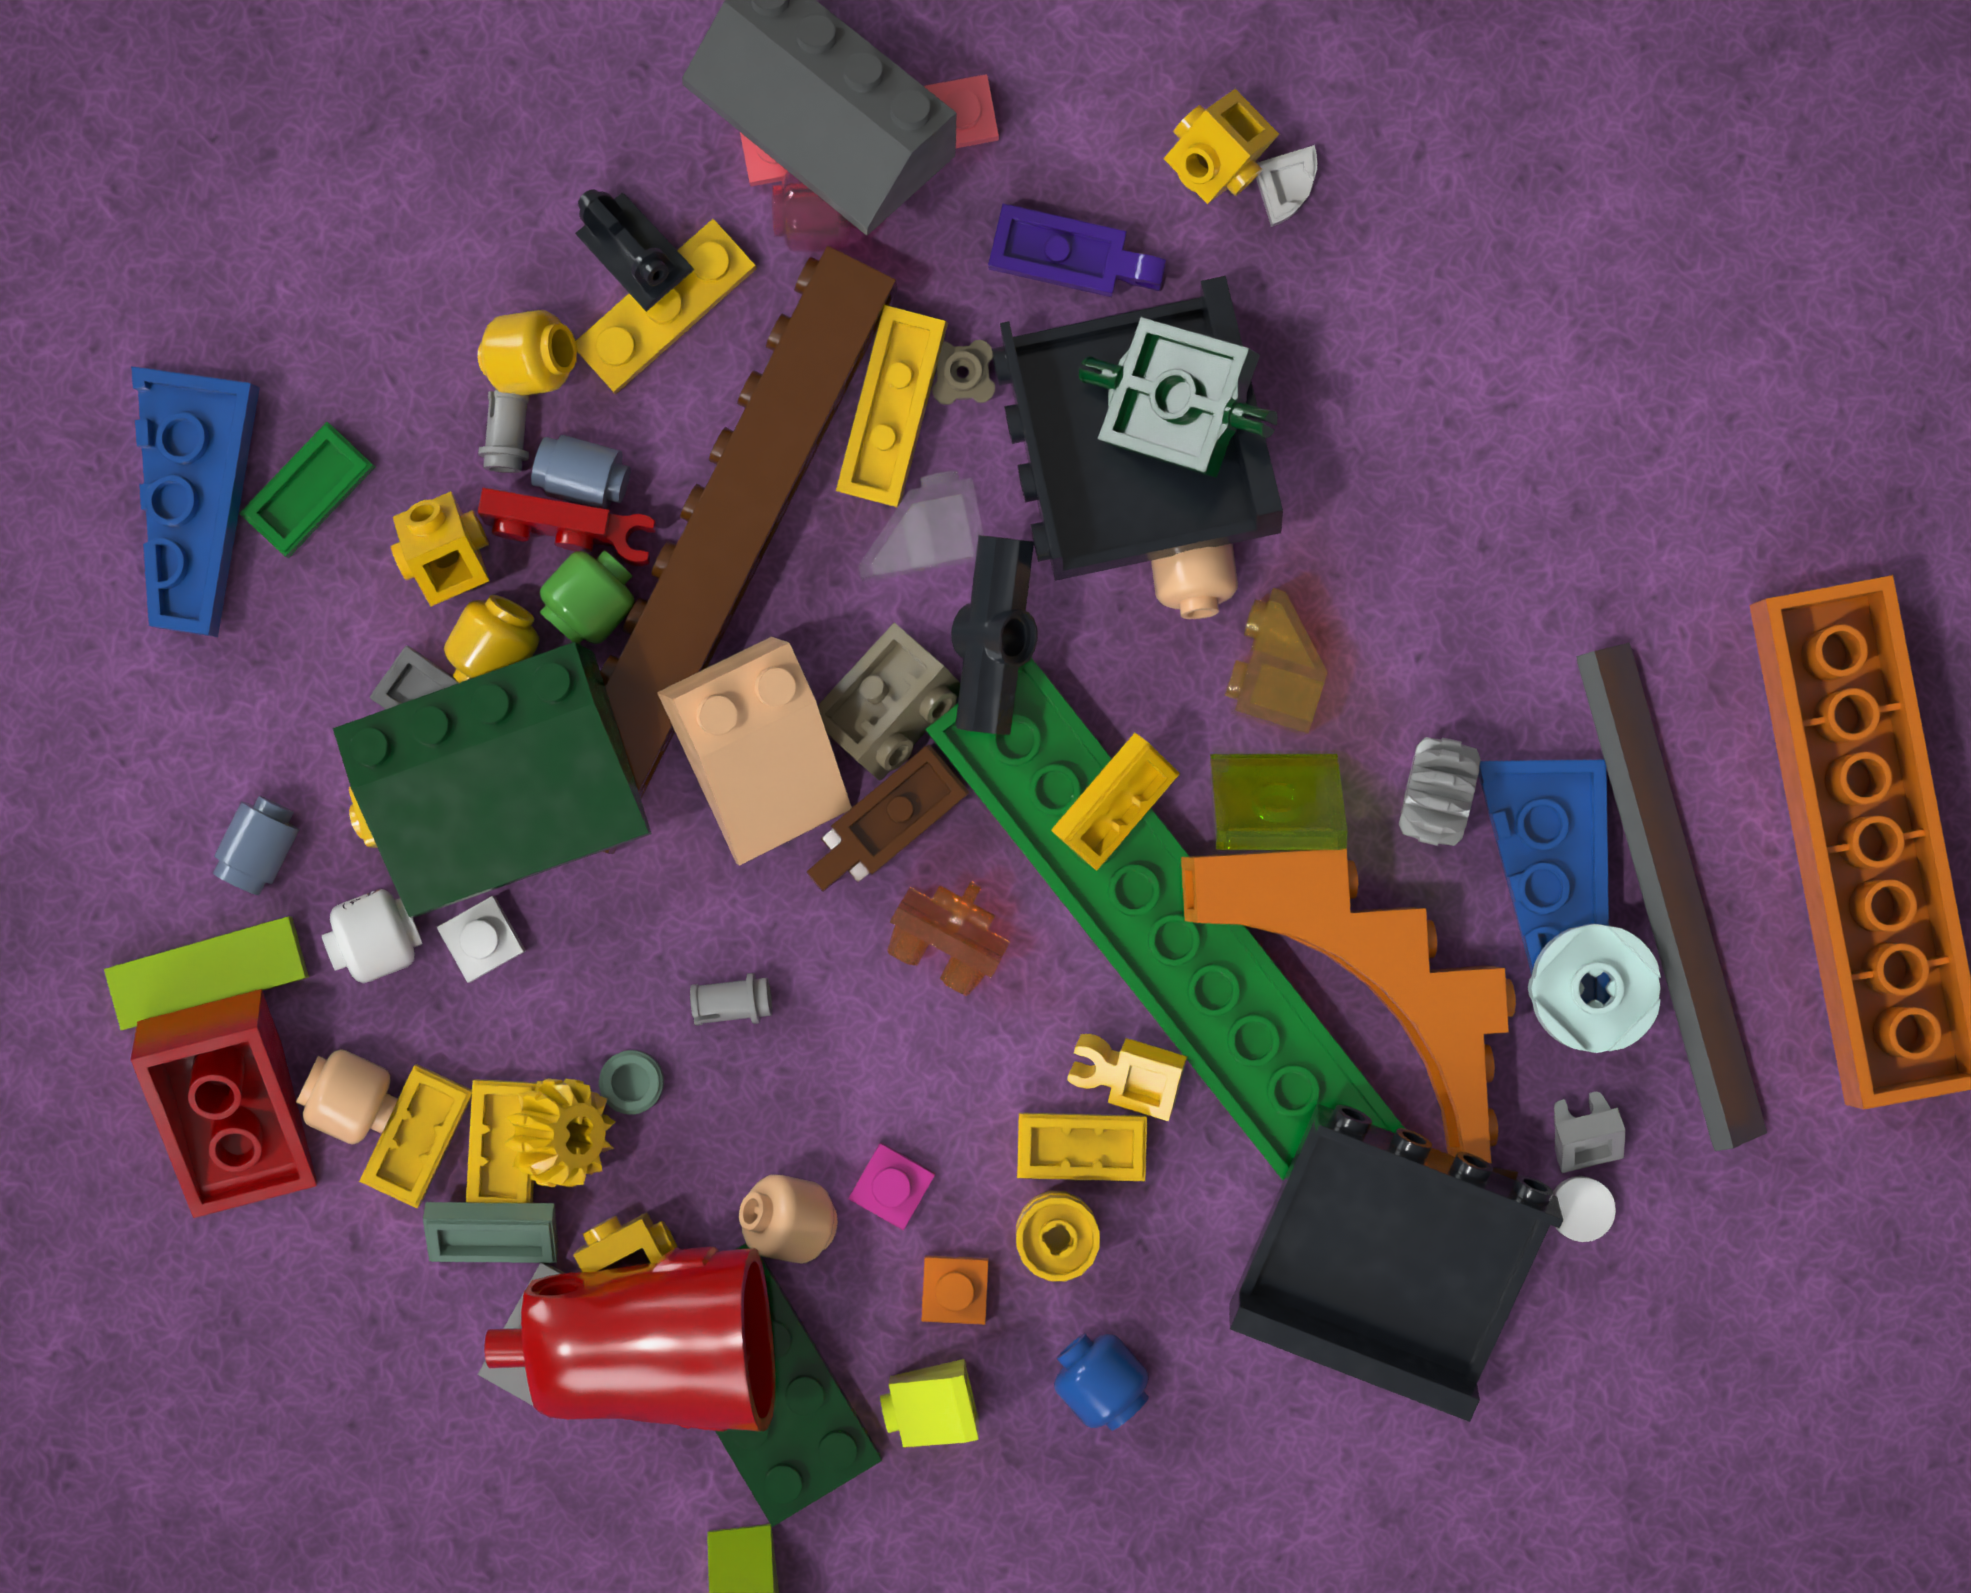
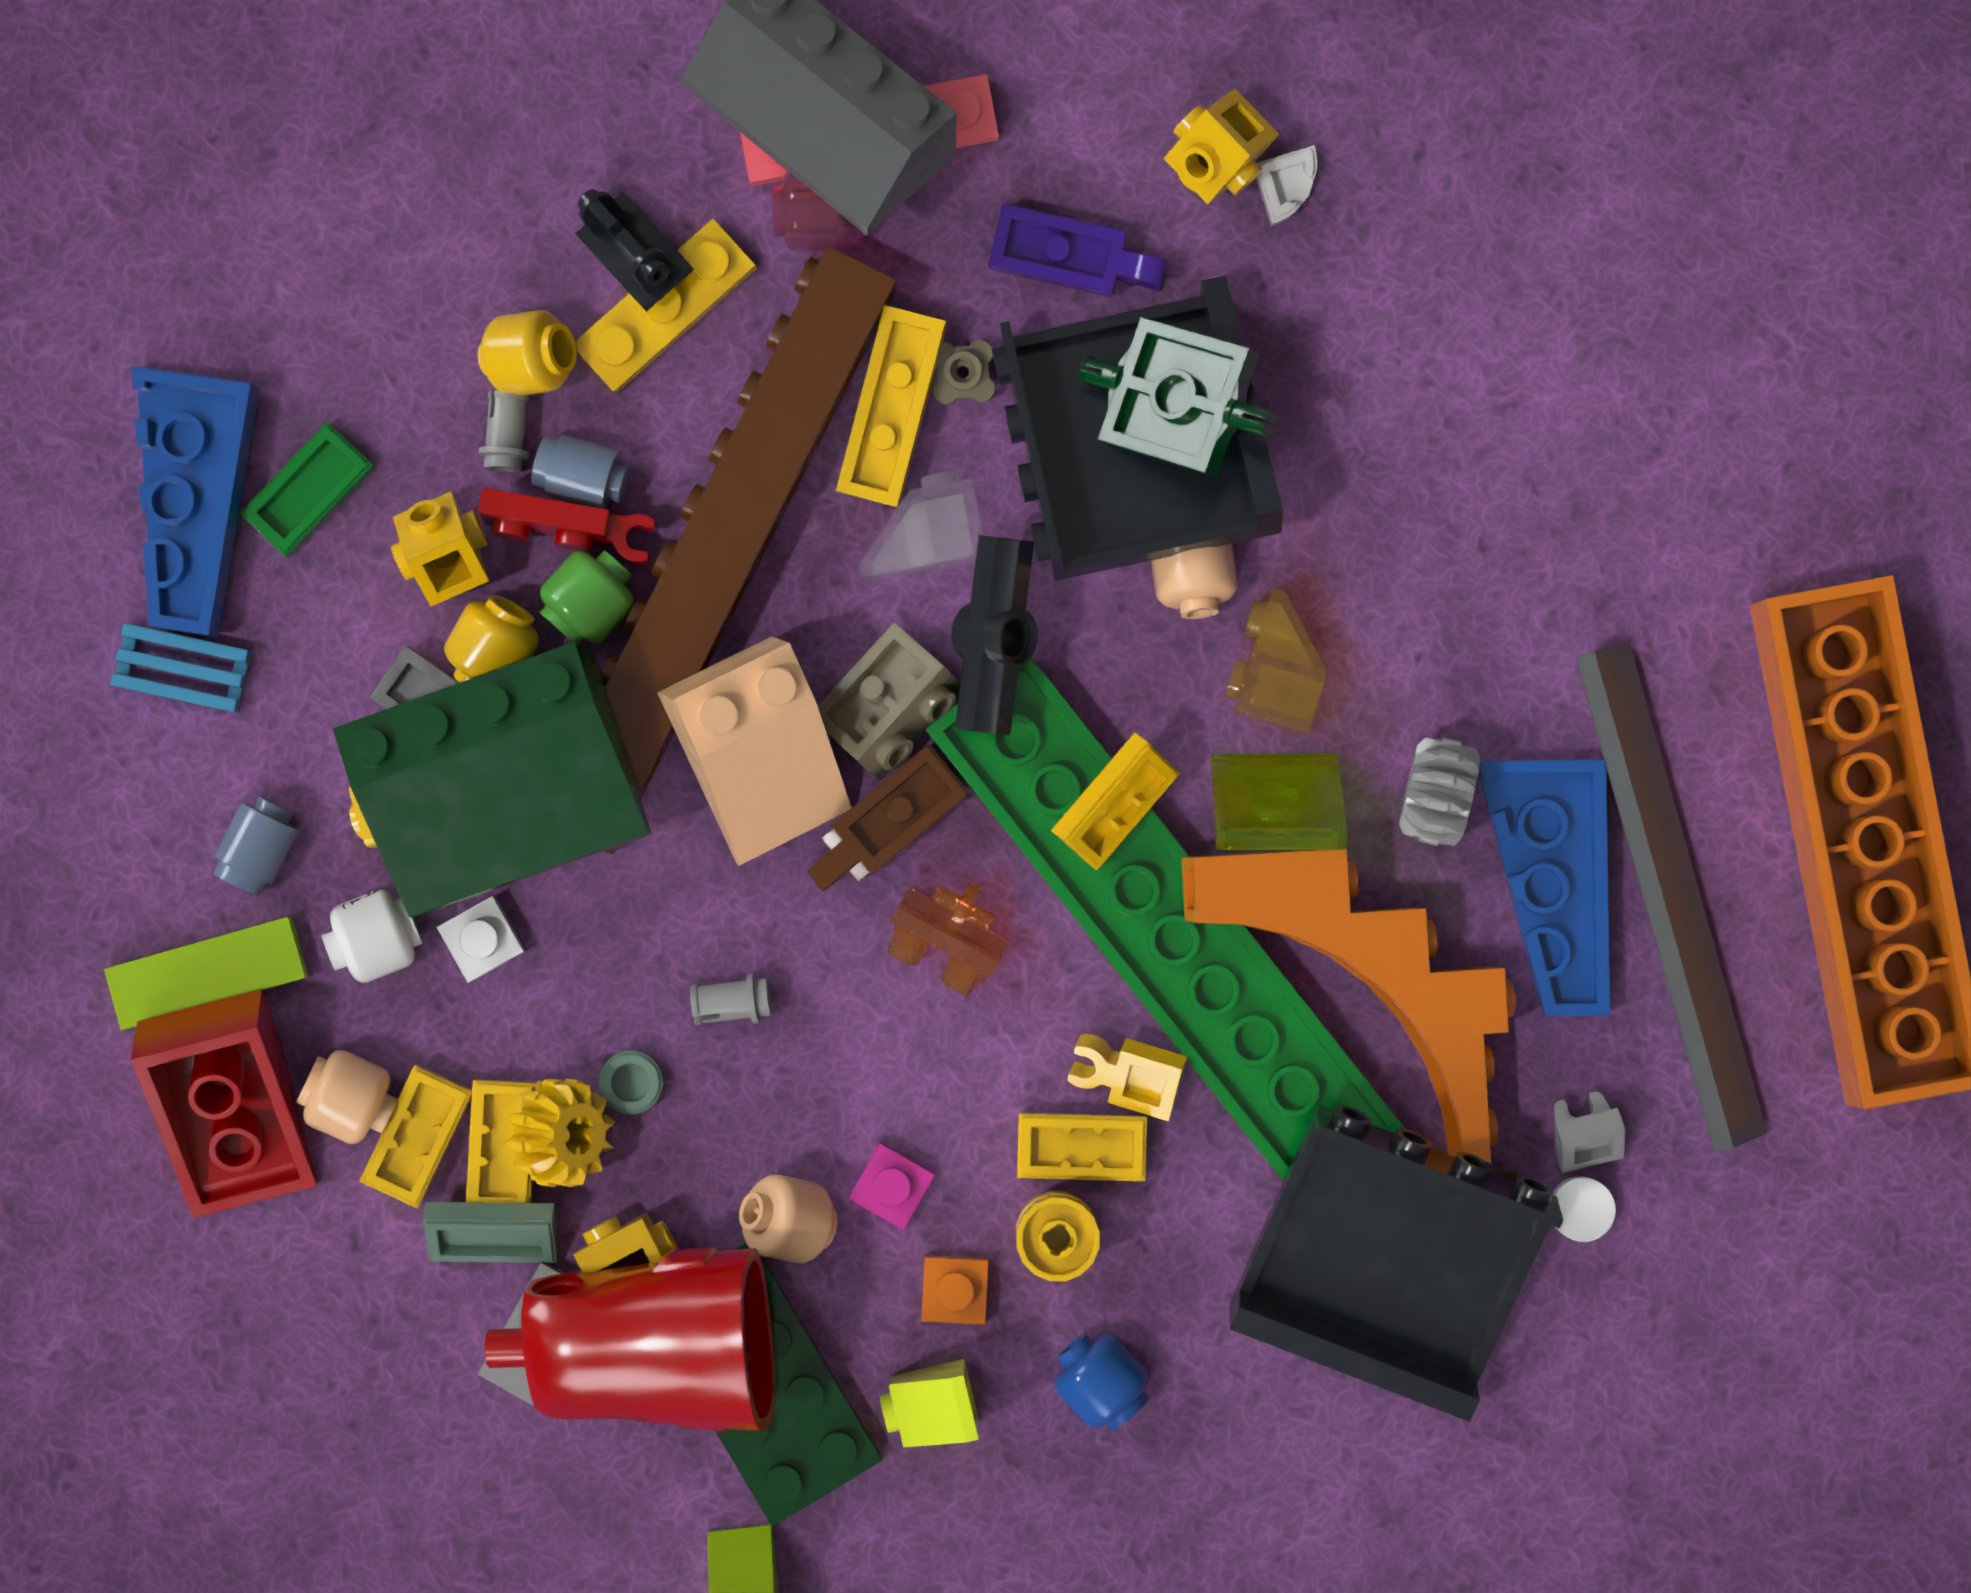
light aqua plate [1528,924,1661,1053] -> none
none -> dark azure tile [110,623,252,713]

